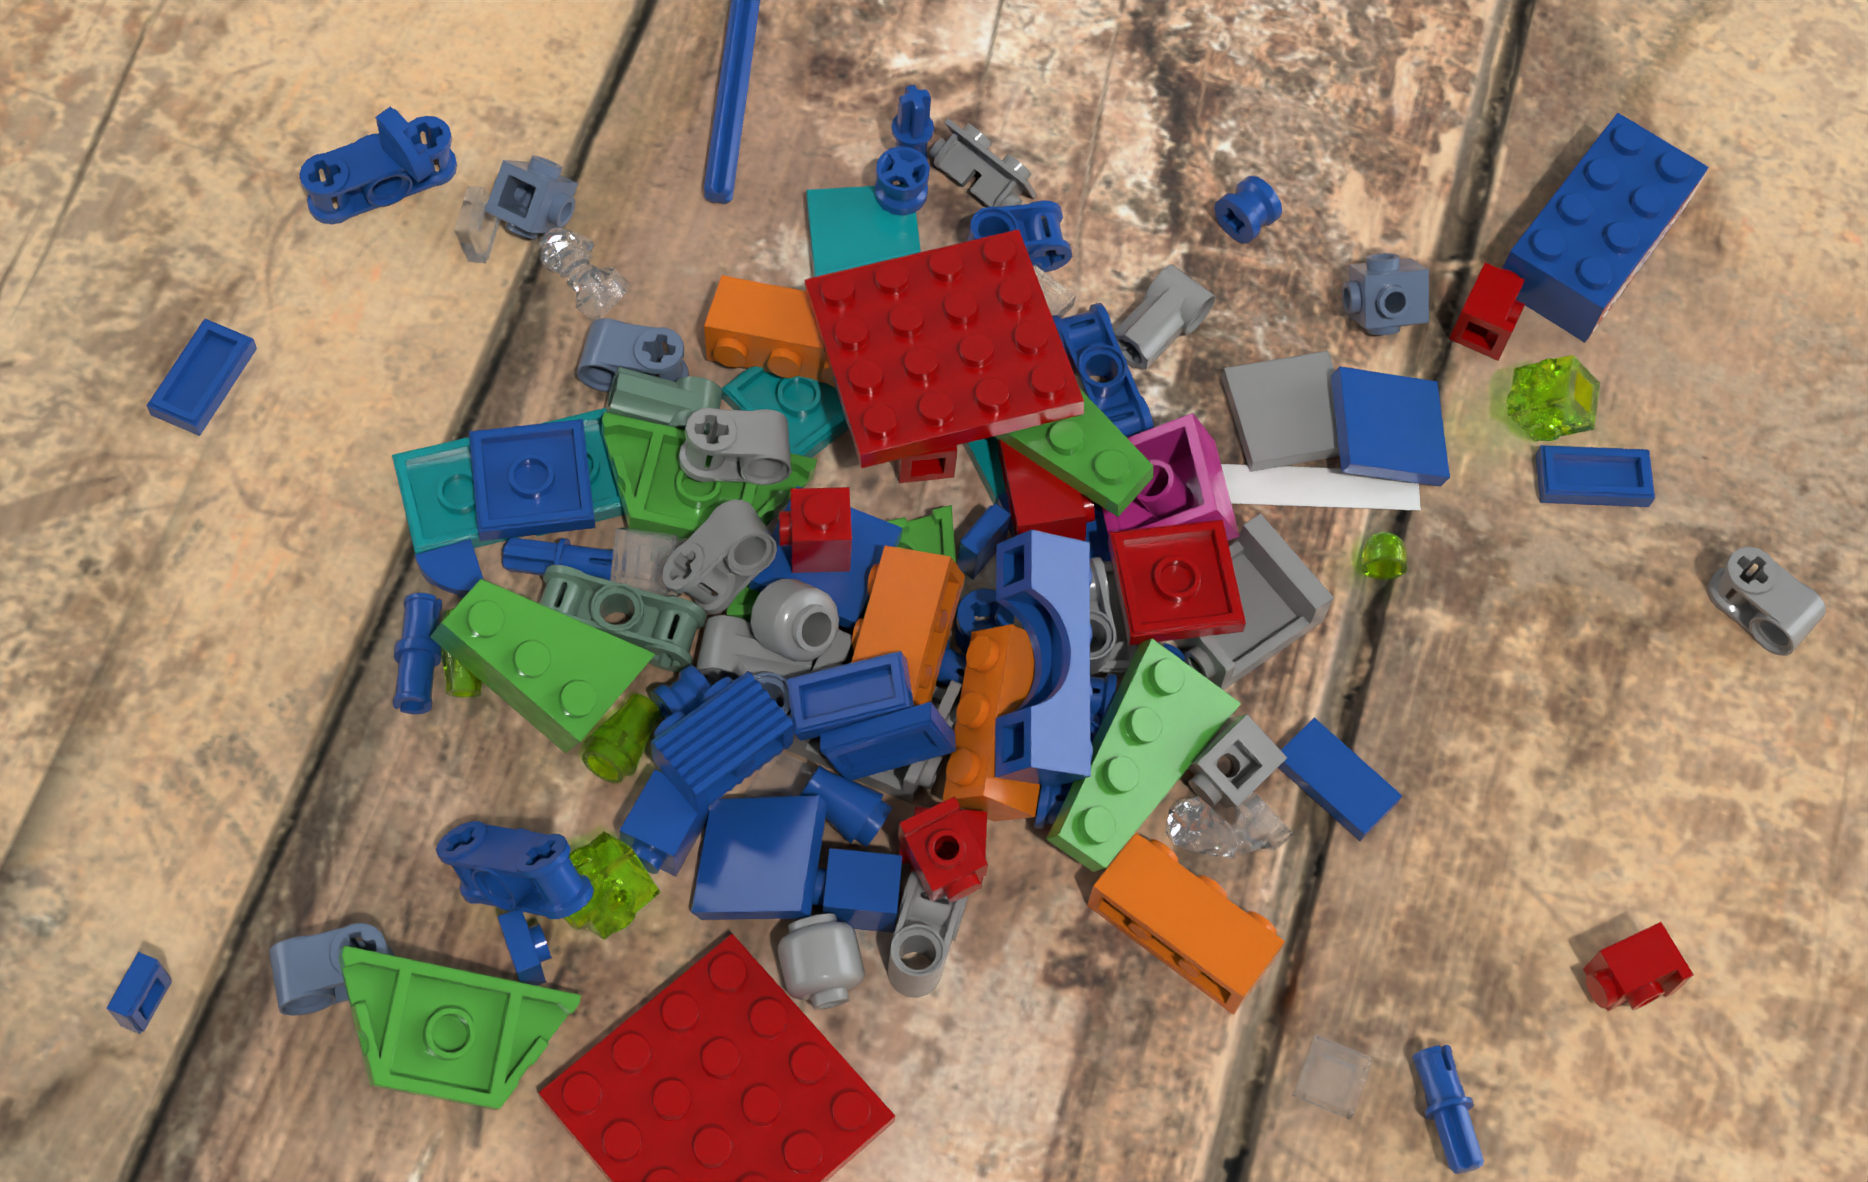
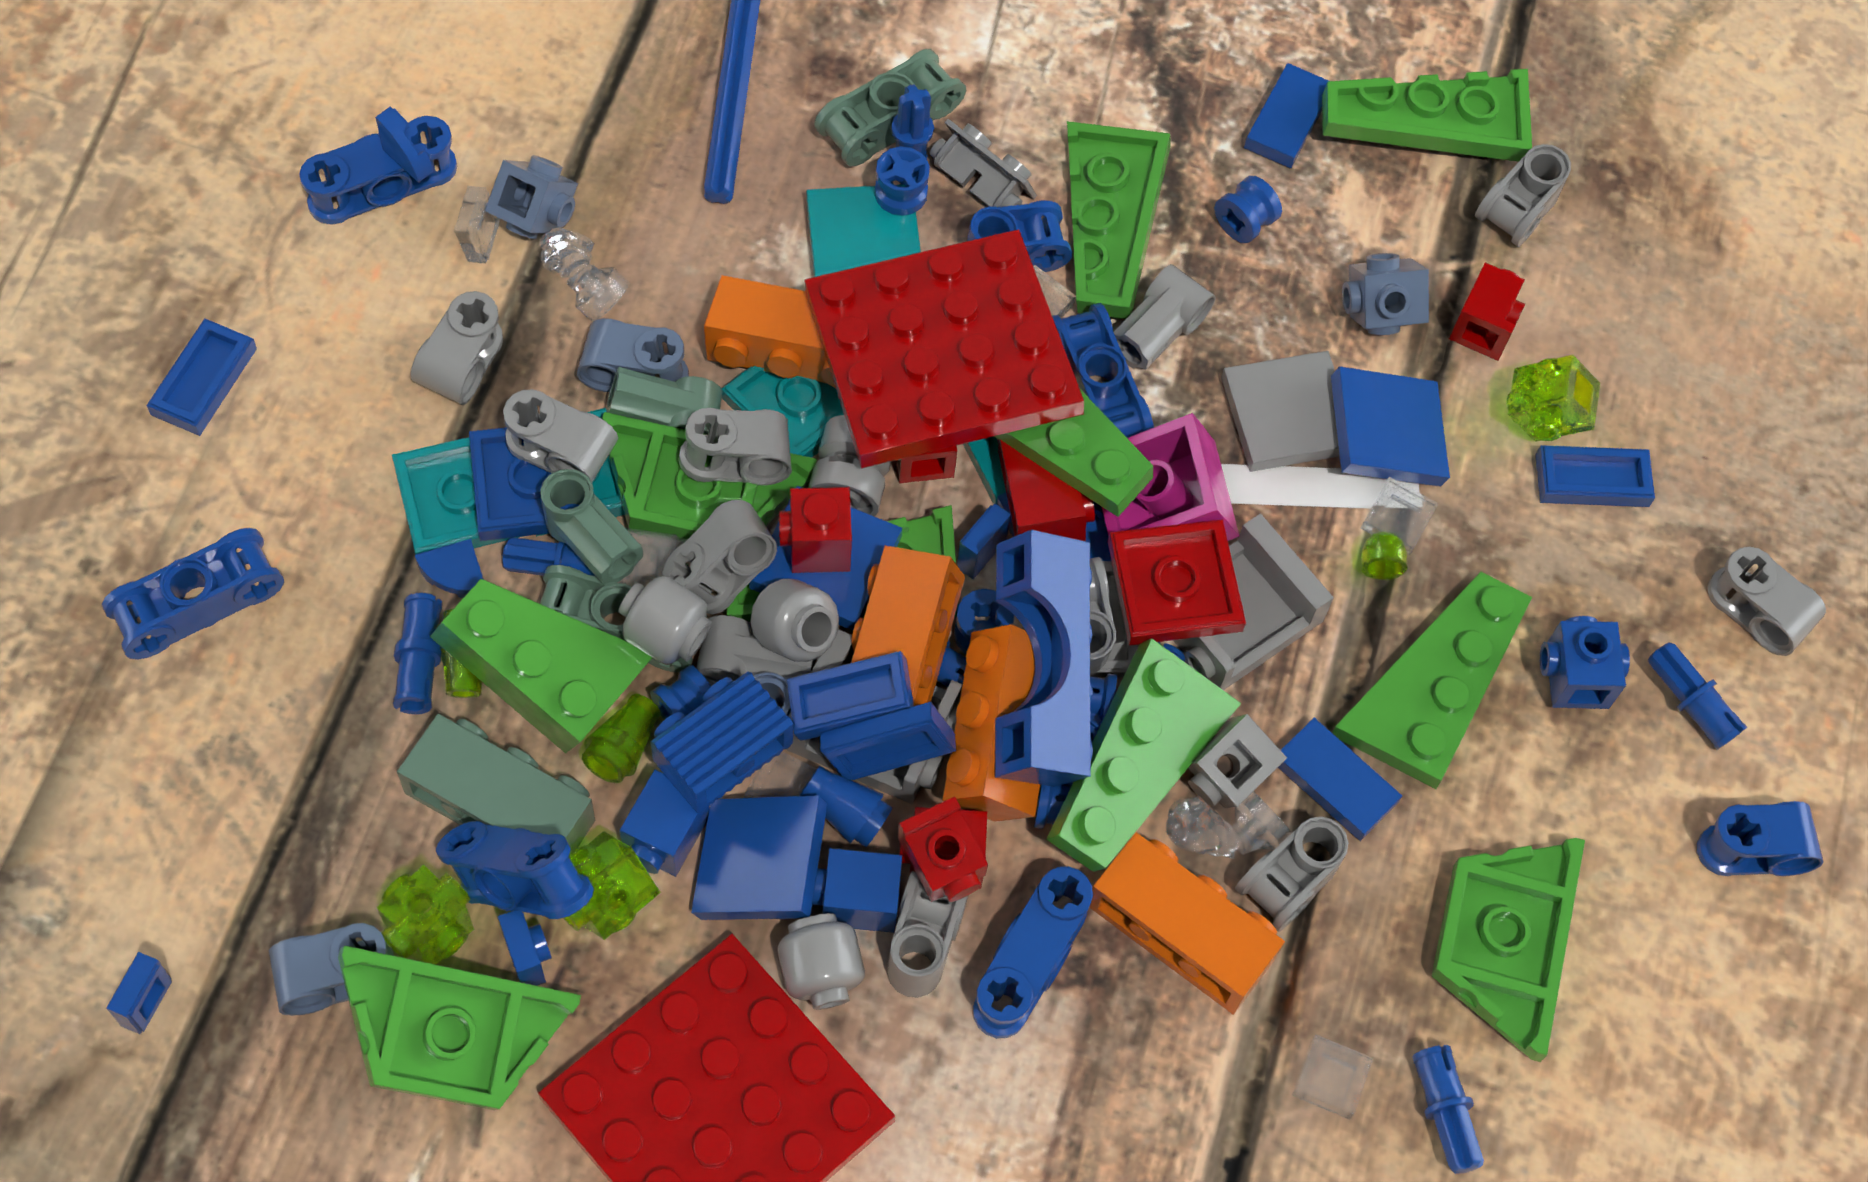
blue brick [1502,113,1709,343] -> none
red brick [1583,922,1694,1011] -> none
none -> blue piece [102,528,284,660]
none -> clear neon green brick [377,864,474,965]
none -> sand green brick [397,714,596,858]
none -> light grey piece [411,291,503,405]
none -> light grey piece [503,389,618,483]
none -> sand green piece [540,469,643,584]
none -> light grey head [619,575,712,665]
none -> light grey wheel [808,415,892,516]
none -> sand green piece [814,49,966,167]
none -> blue piece [973,866,1093,1039]
none -> bright green wing [1067,121,1171,319]
none -> light grey piece [1235,816,1349,932]
none -> blue tile [1244,63,1329,168]
none -> bright green wing [1322,69,1532,162]
none -> bright green wing [1332,572,1532,789]
none -> clear tile [1361,477,1439,555]
none -> bright green wing [1431,838,1585,1062]
none -> light grey piece [1475,144,1571,247]
none -> blue brick [1540,616,1630,709]
none -> blue axle [1648,642,1748,750]
none -> blue piece [1697,801,1824,876]

